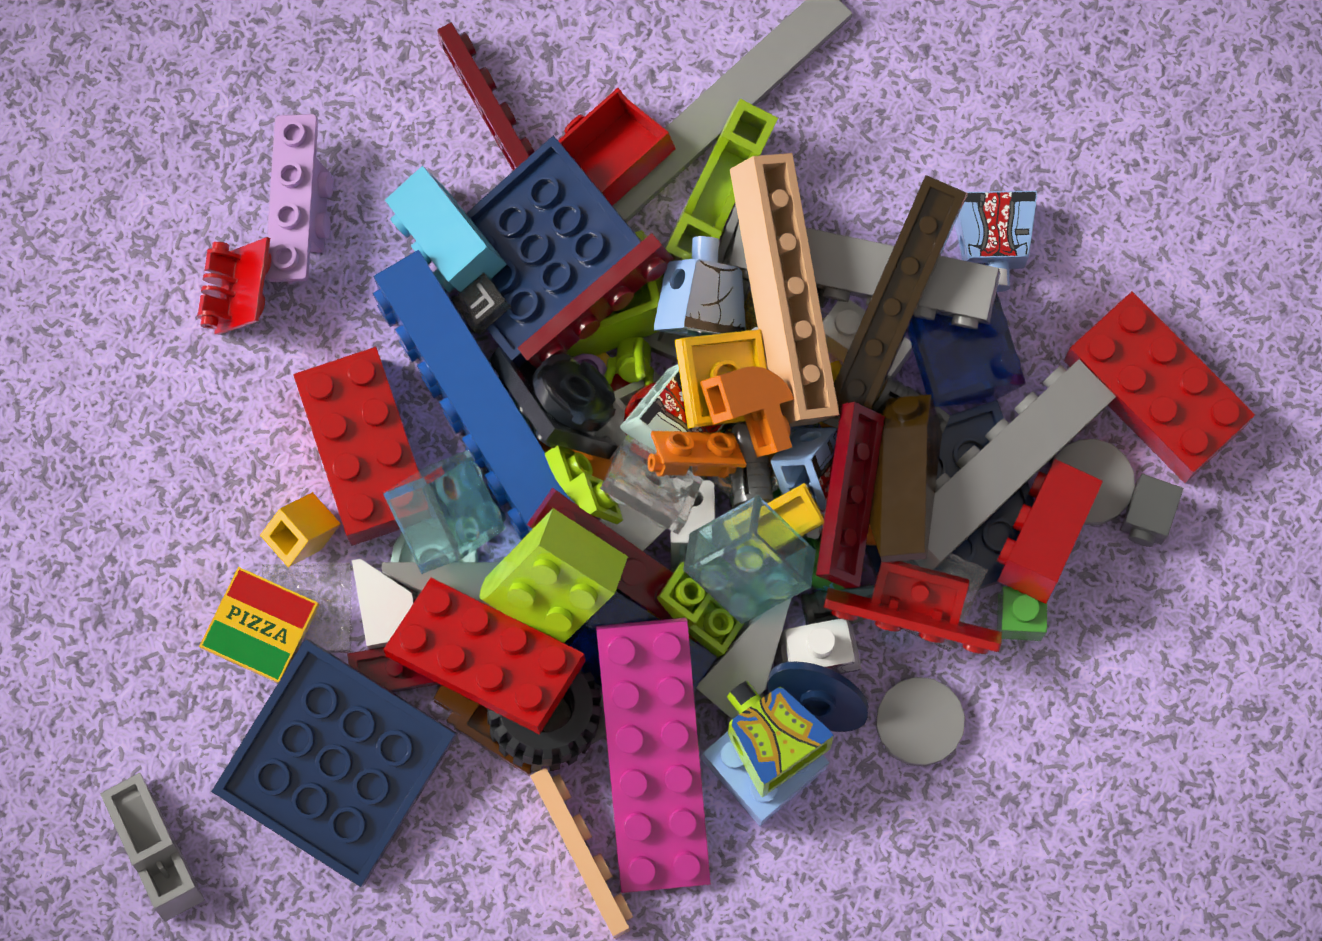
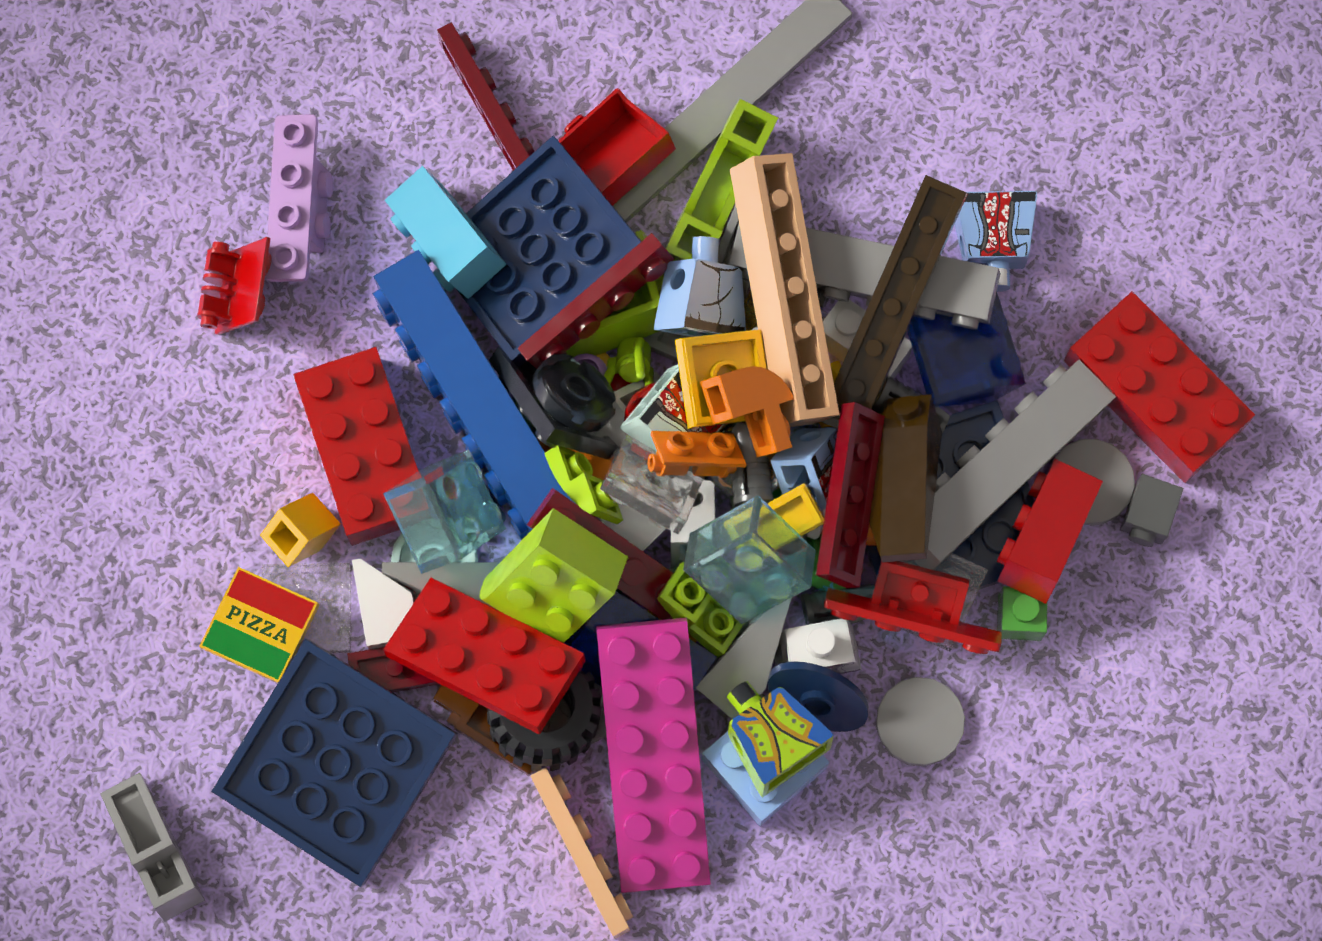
clear smoke tile [451,273,512,335] -> none

